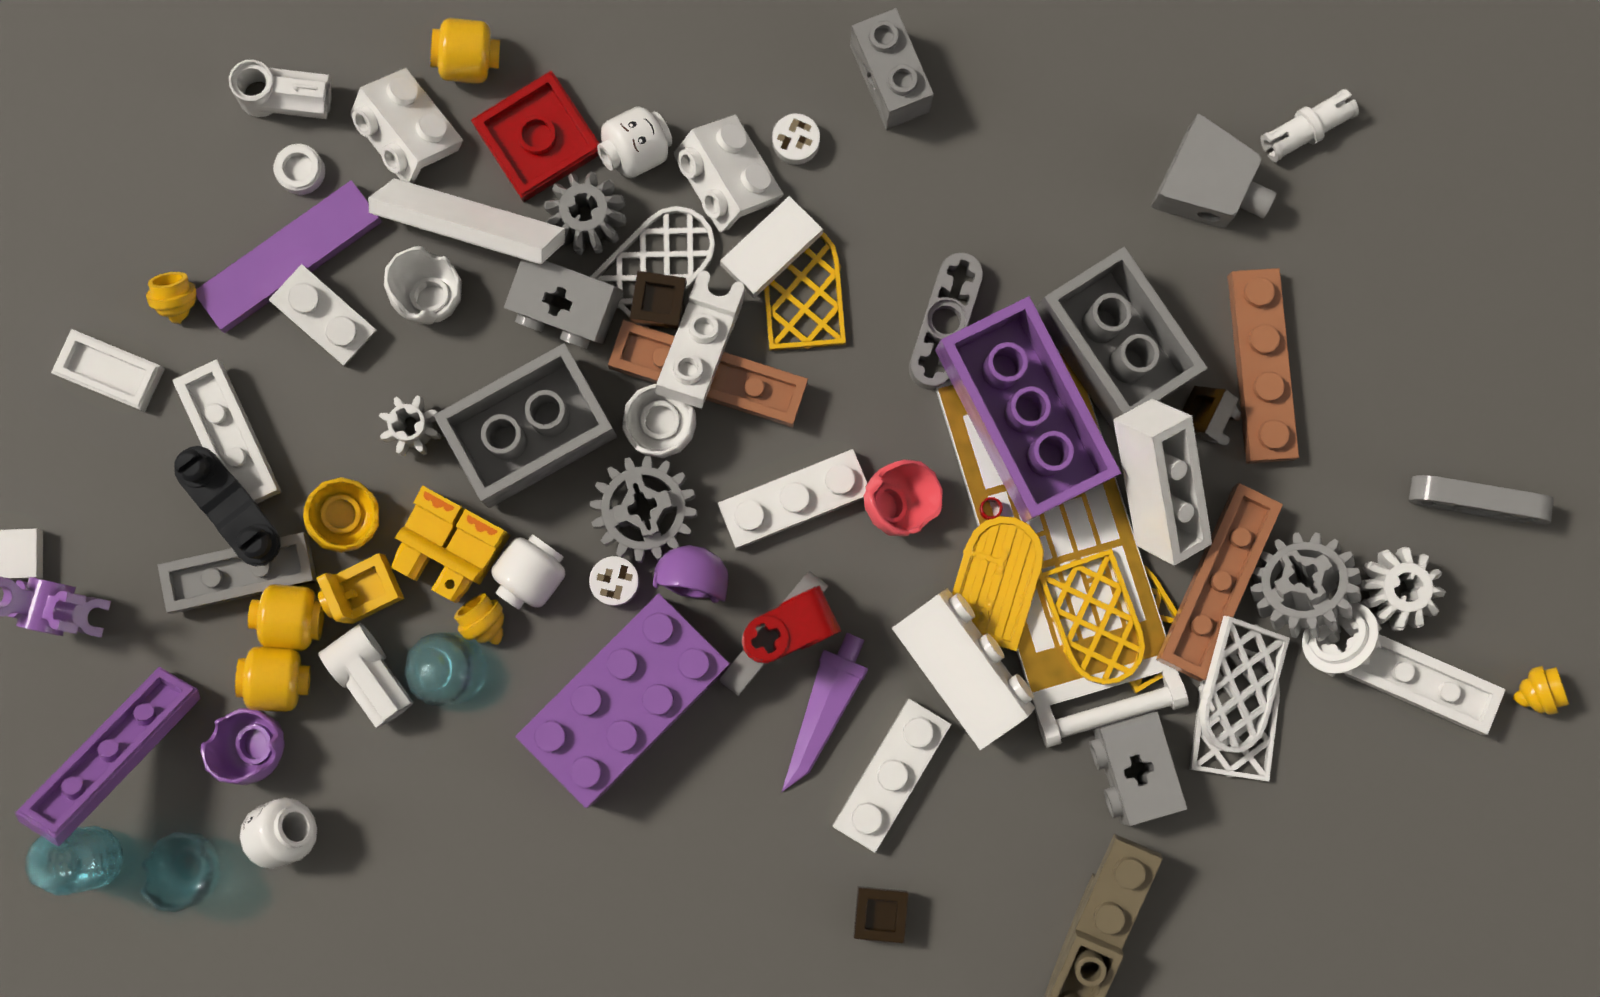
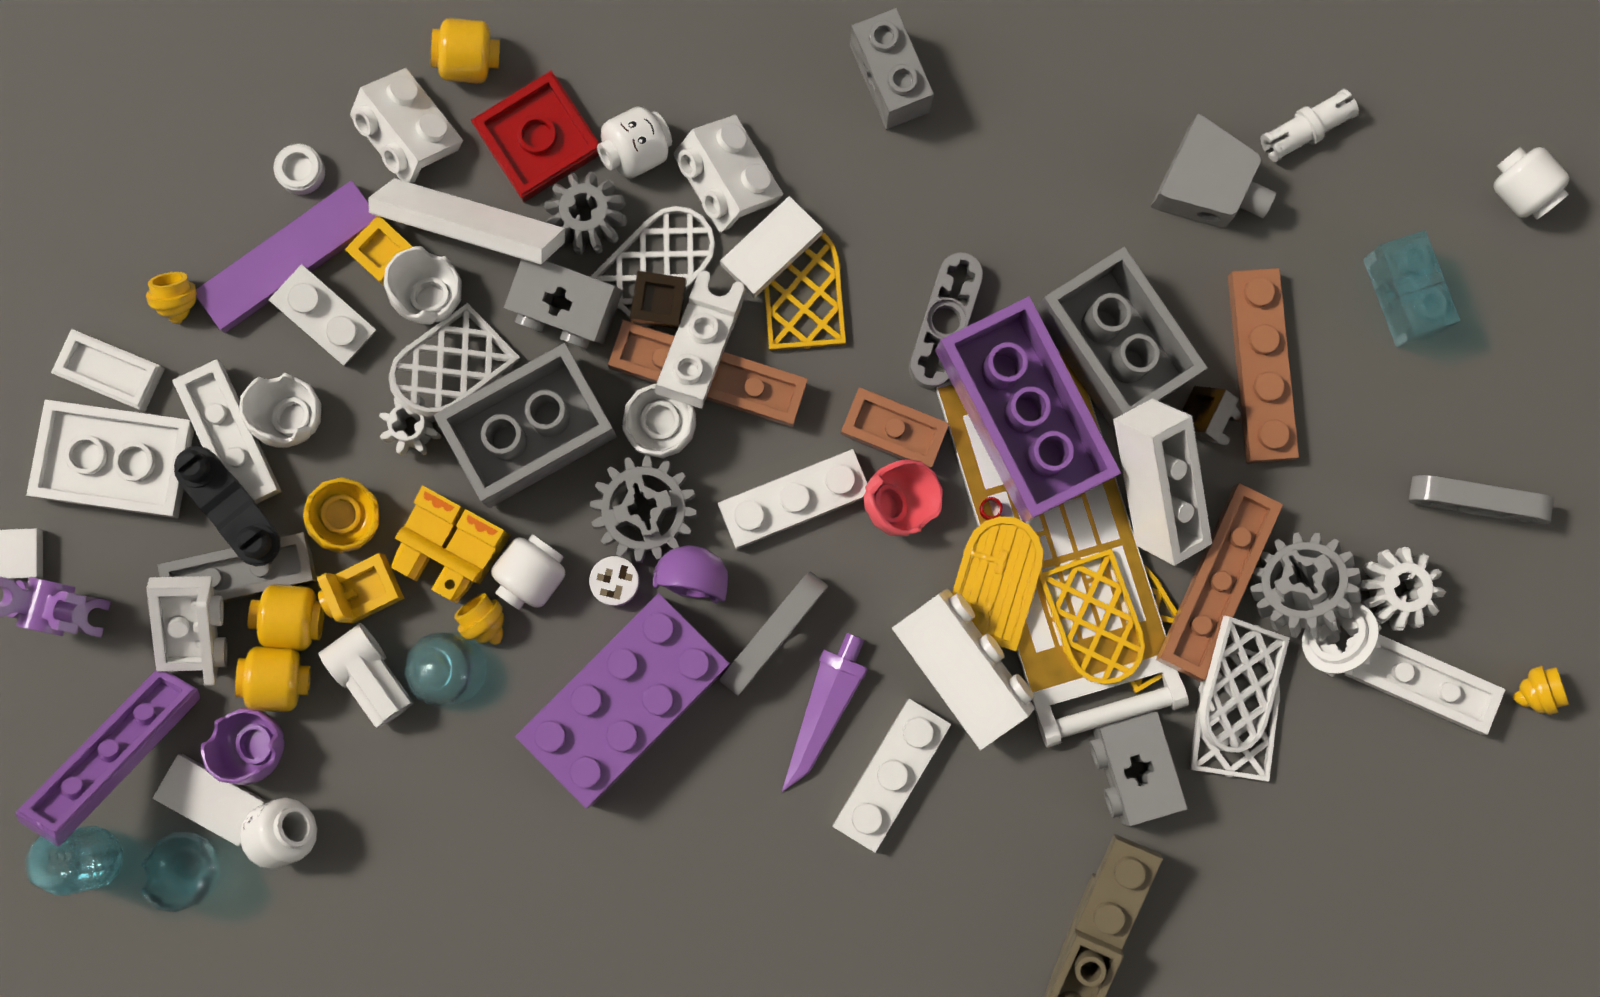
white piece [229,59,332,119] -> none
red piece [742,585,842,664] -> none
white tile [772,114,820,165] -> none
dark brown plate [853,886,909,943] -> none
none -> white plate [26,400,195,518]
none -> white bracket [147,576,228,686]
none -> white tile [152,754,268,847]
none -> white hair [239,373,322,448]
none -> yellow plate [345,216,413,285]
none -> white window [388,303,520,417]
none -> nougat plate [840,387,950,469]
none -> clear light blue brick [1363,230,1461,347]
none -> white head [1494,147,1569,219]

